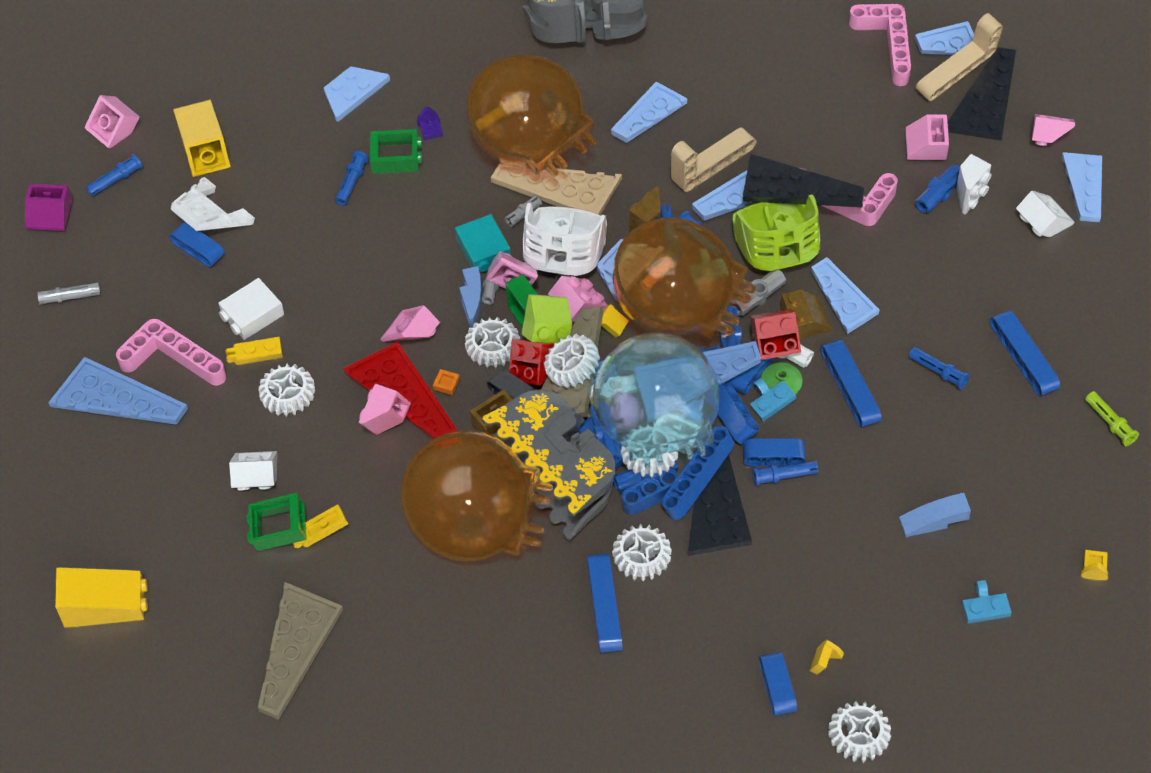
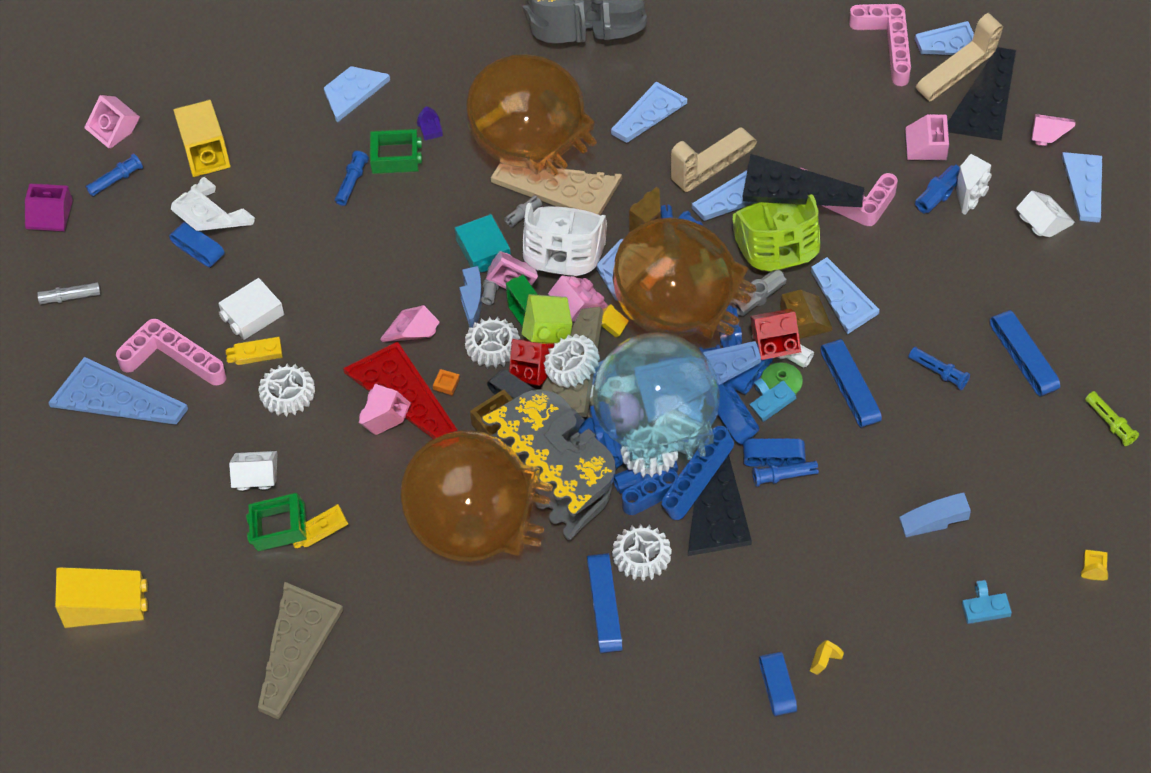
white gear [828,701,891,763] -> none

